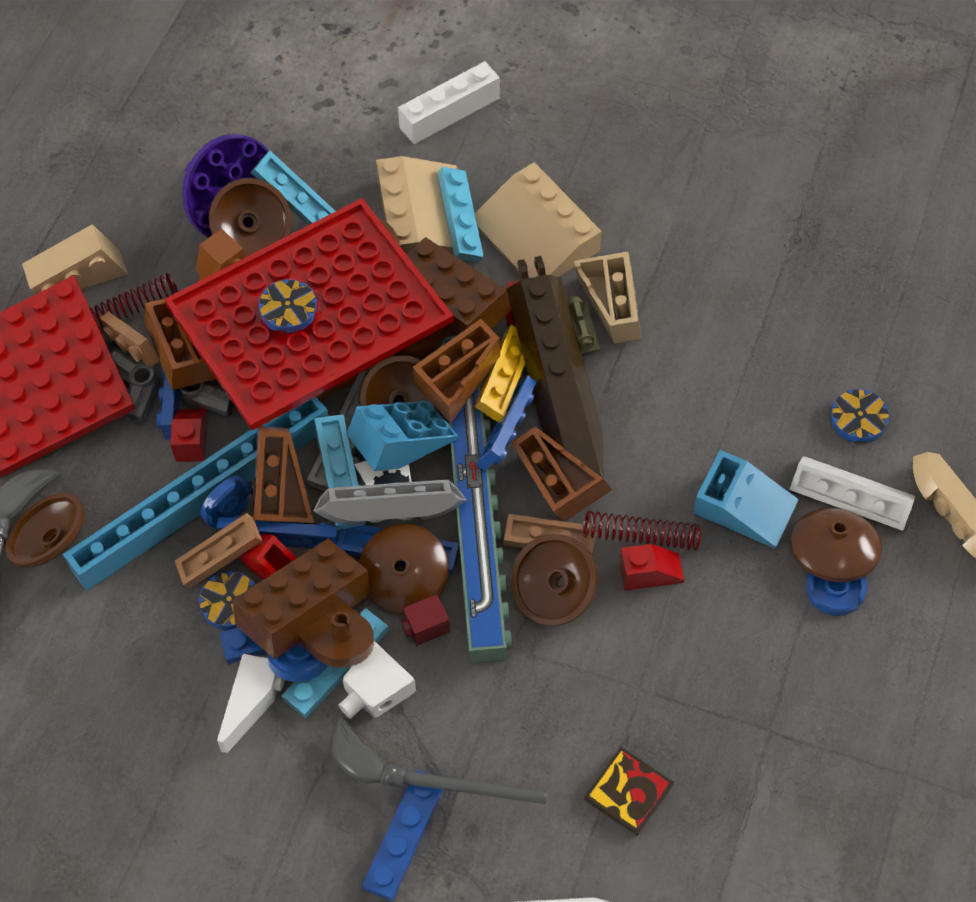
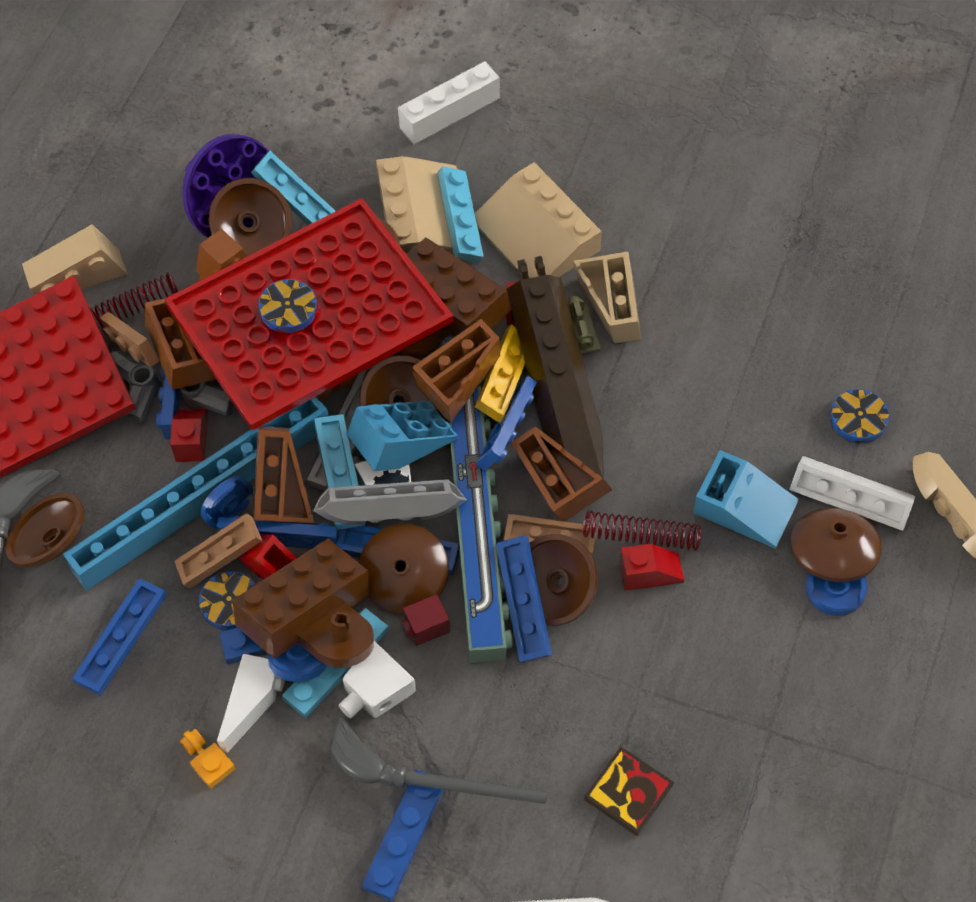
none -> blue plate [72,578,167,697]
none -> light orange plate [180,729,236,789]
none -> blue plate [496,535,552,663]

